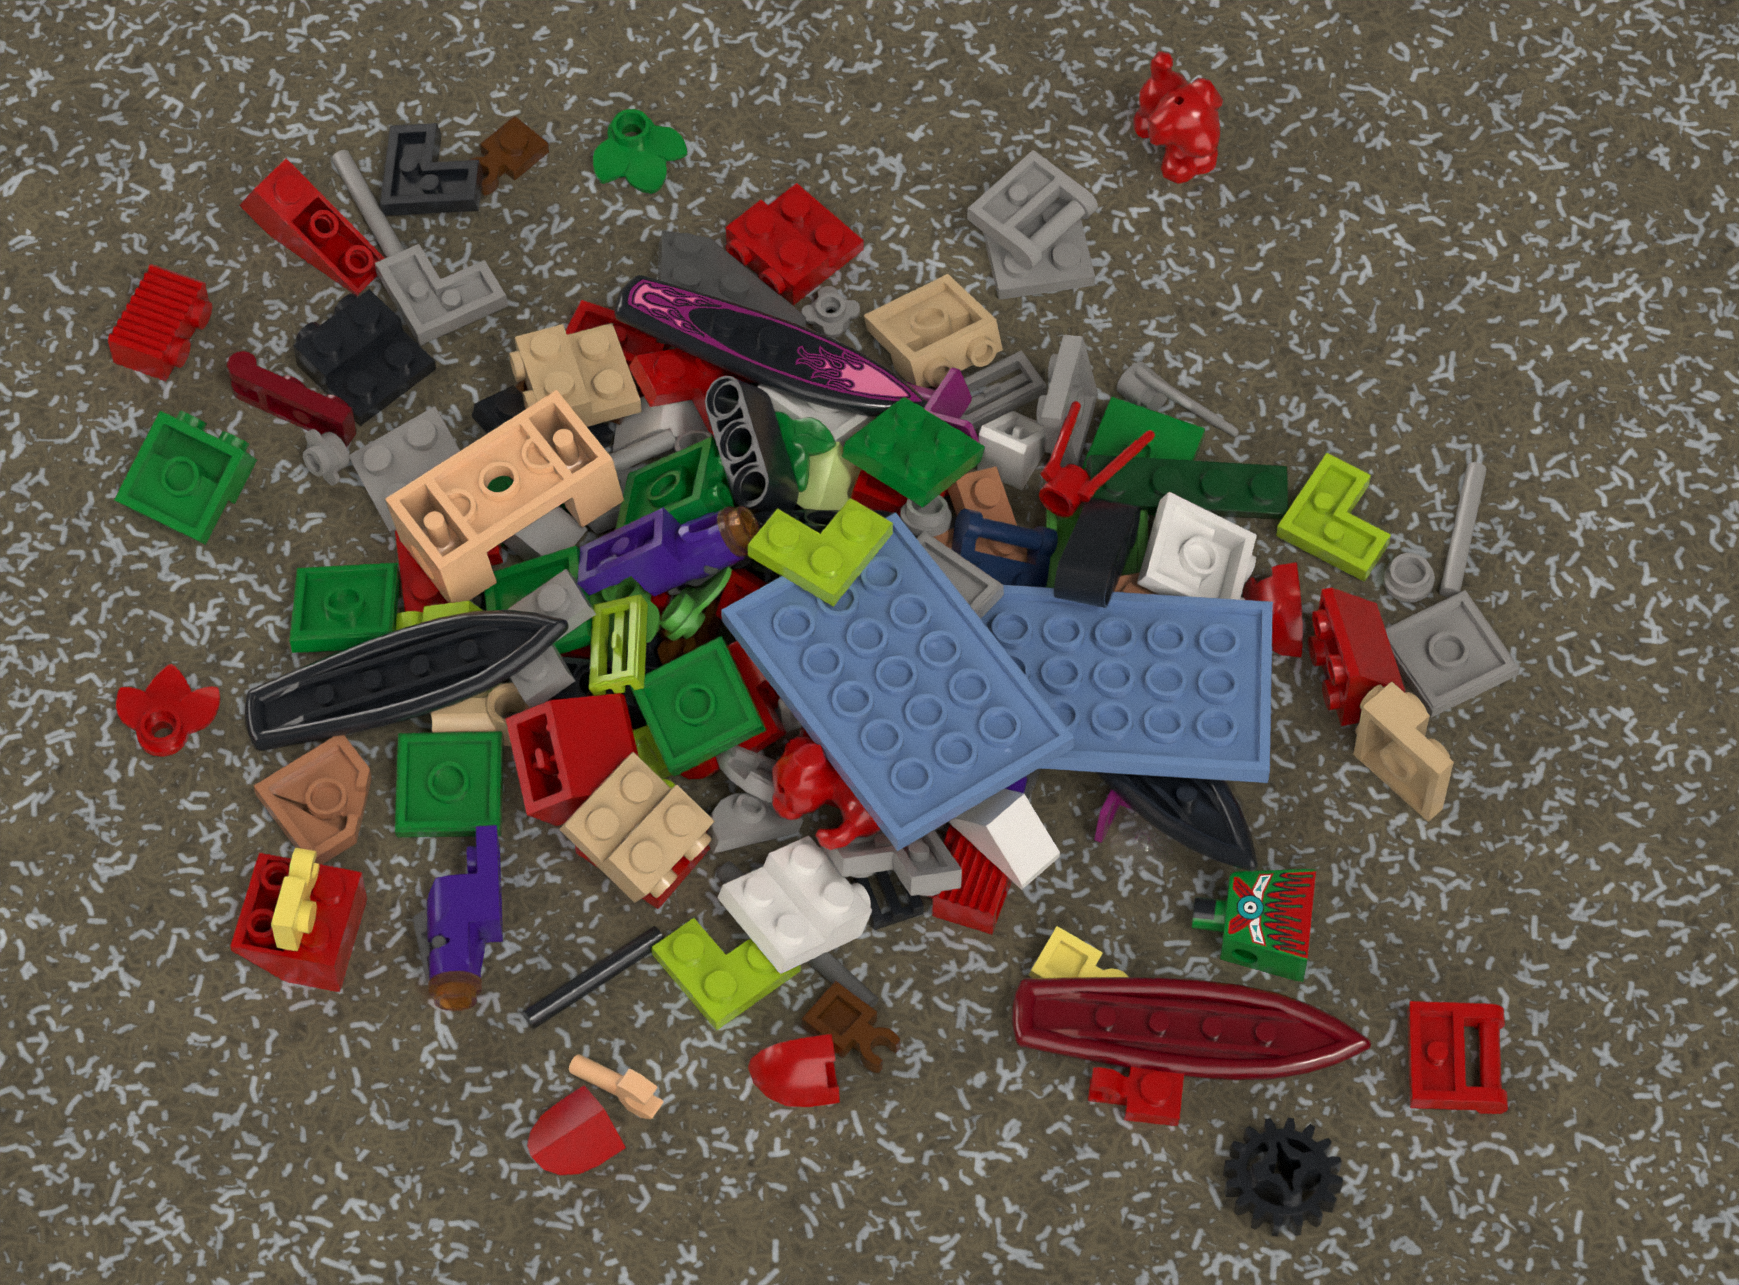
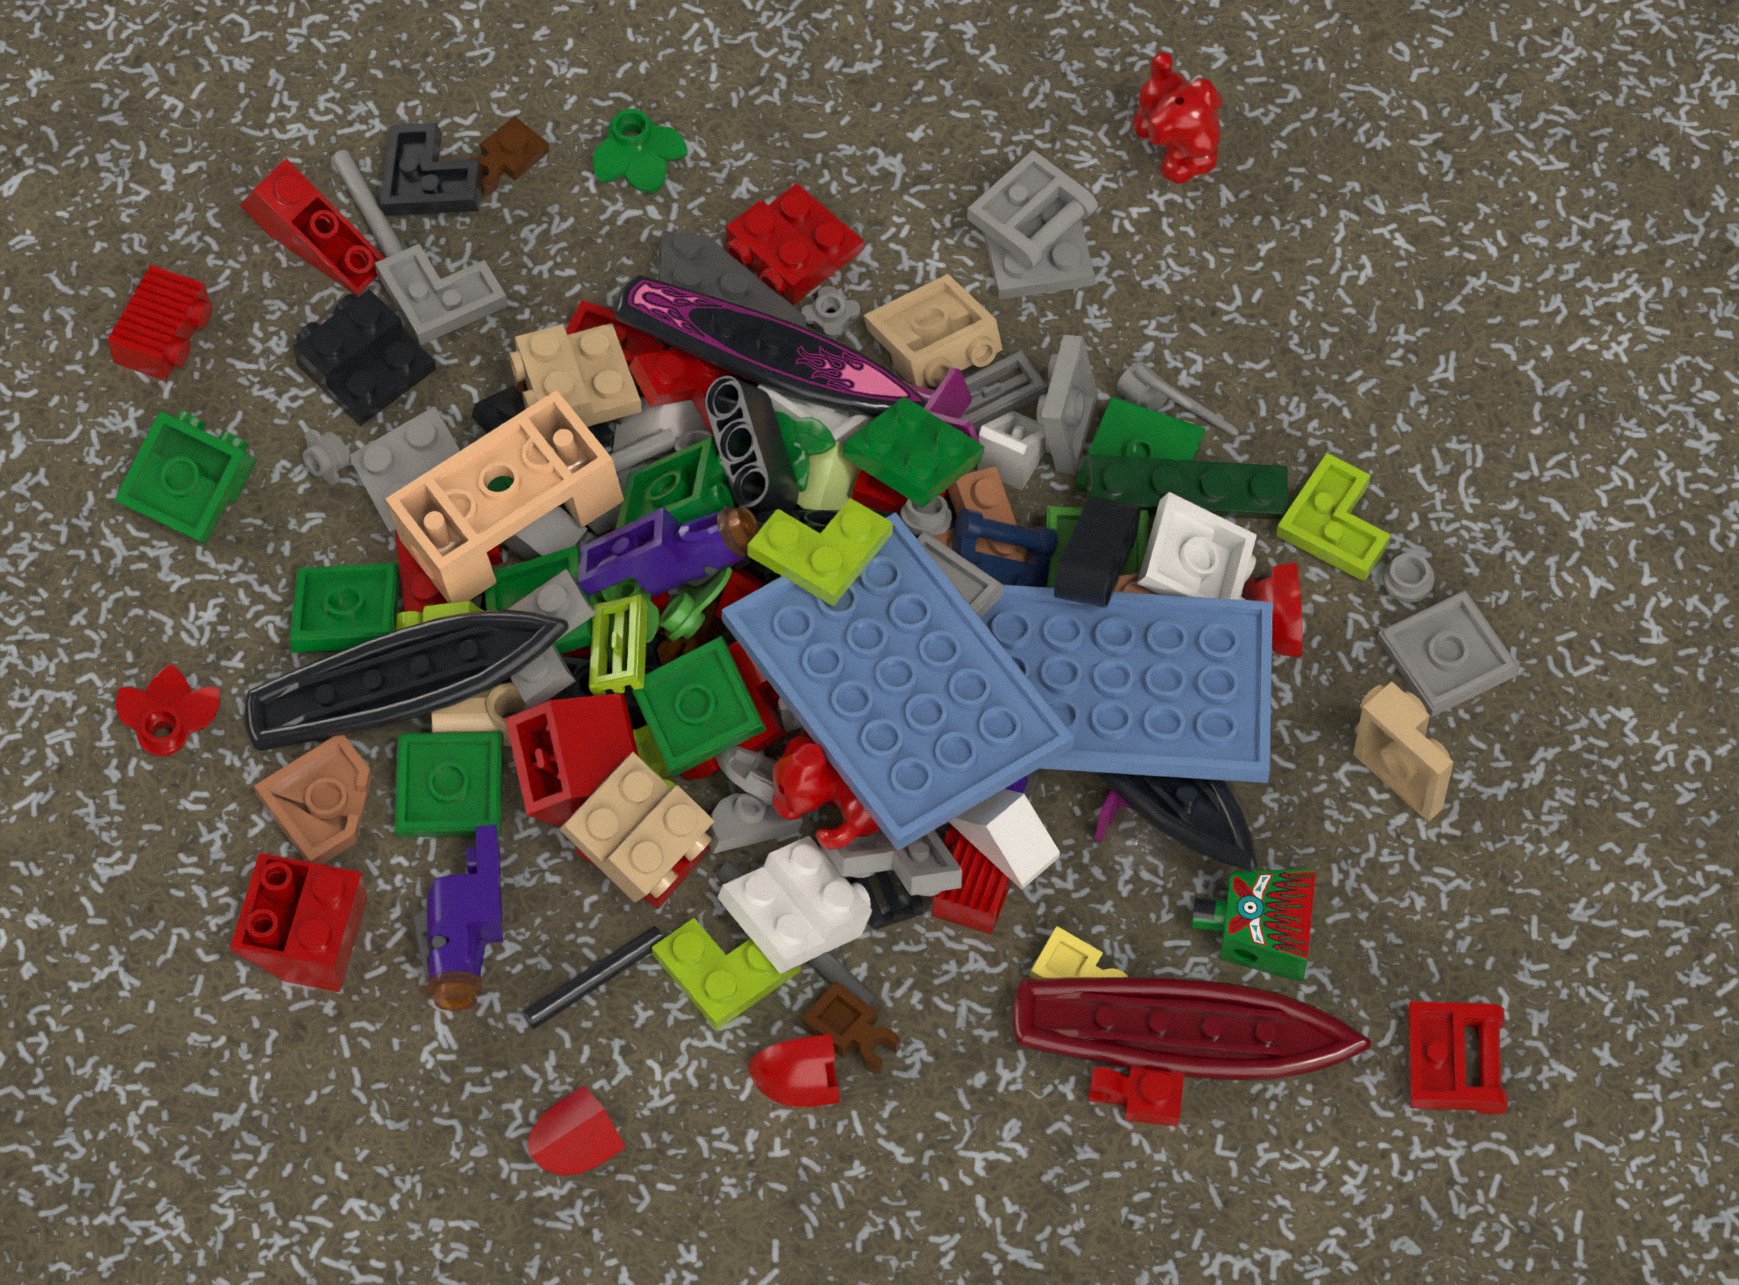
dark red plate [227,351,356,448] -> none
light yellow plate [271,848,320,951] -> none
light nougat bar [569,1054,664,1119] -> none
red plant [1039,401,1155,517] -> none
black gear [1223,1117,1343,1237] -> none
red slope [1308,587,1405,726] -> none
light grey bar [1439,462,1487,597] -> none

